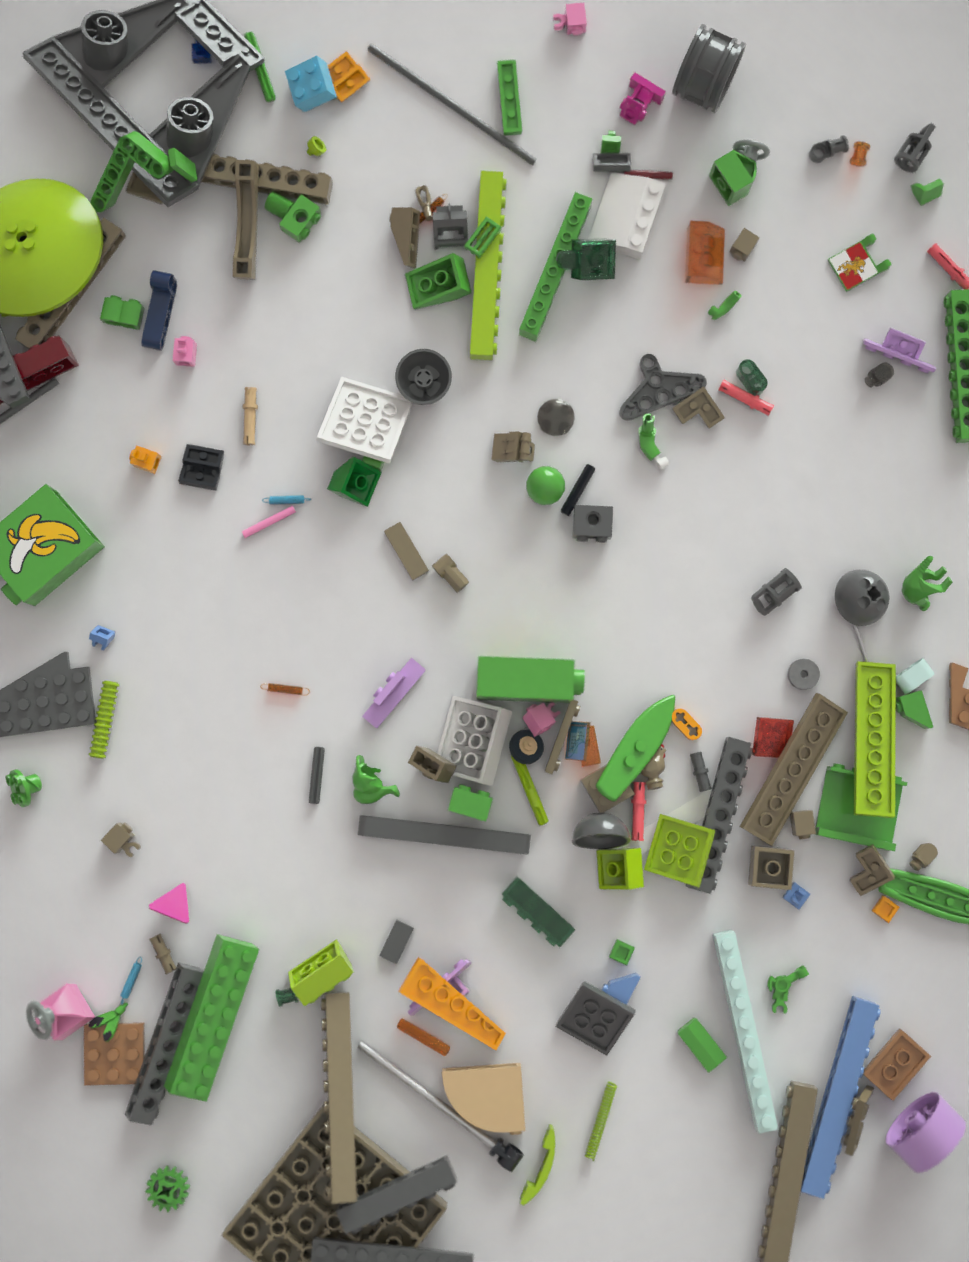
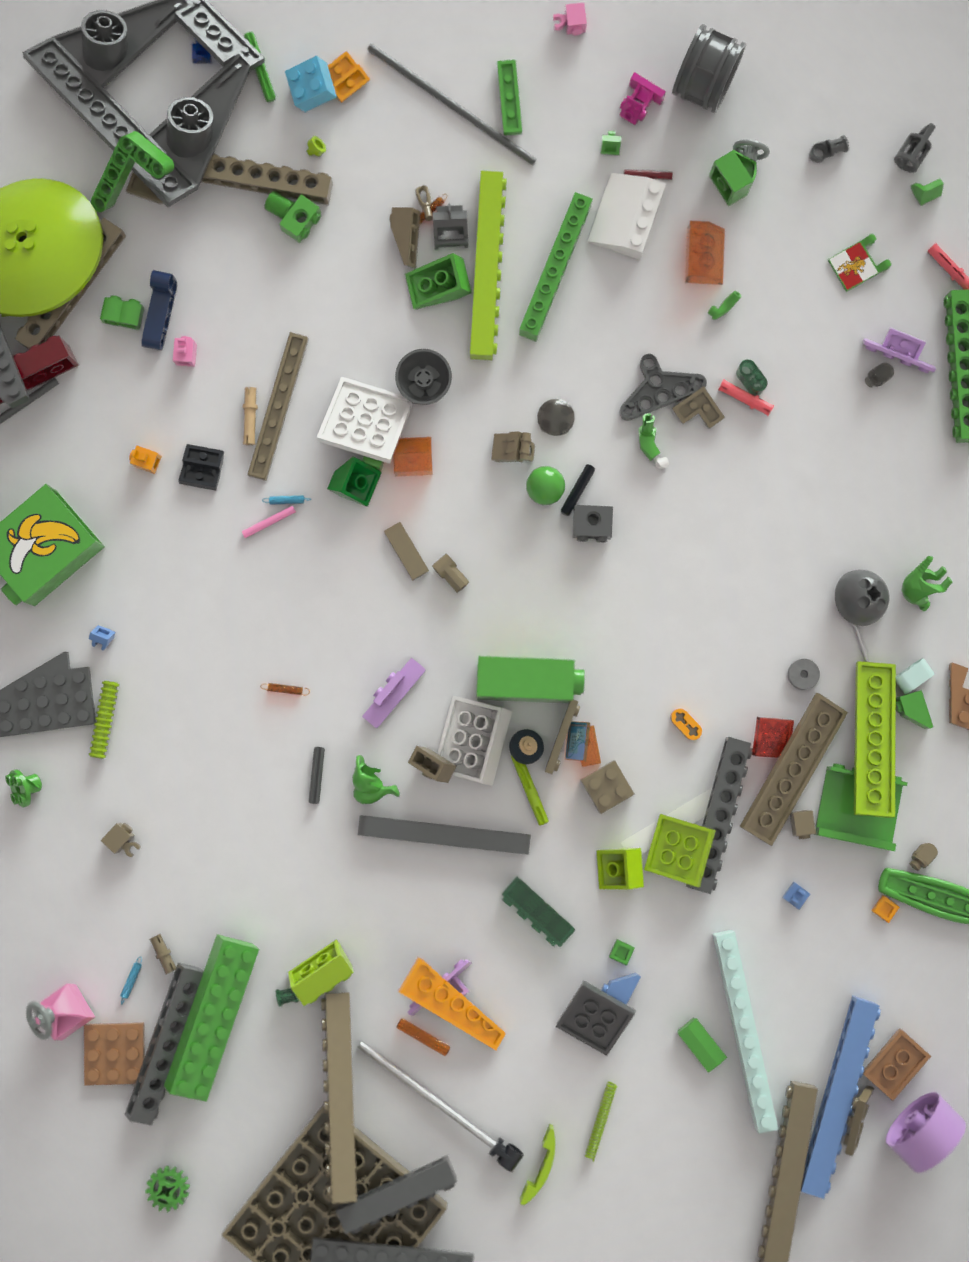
bright green piece [88,1002,128,1042] -> none
piece [149,883,189,924] -> none
bright green tile [168,148,197,182] -> none
dark tan arch [233,160,259,280] -> none
dark grey tile [379,920,414,964] -> none
tan brick [442,1063,525,1135] -> none
bright green brick [448,784,493,822] -> none
bright green tile [464,216,502,259] -> none
bright pink brick [523,702,561,737] -> none
clear green brick [556,238,616,280] -> none
dark grey piece [572,812,630,849] -> none
dark grey tile [593,153,631,171] -> none
bright green piece [596,695,675,802] -> none
coral pin [631,782,647,841] -> none
dark tan animal [641,744,666,790] -> none
dark grey pin [690,752,712,792] -> none
dark tan brick [729,228,760,262] -> none
dark tan brick [748,846,794,890] -> none
dark grey piece [751,568,802,616] -> none
bright green piece [767,965,809,1014] -> none
clear orange bush [849,141,870,167] -> none
dark tan plate [850,844,895,896] -> none
none -> dark tan tile [247,332,309,481]
none -> clear orange slope [393,437,433,477]

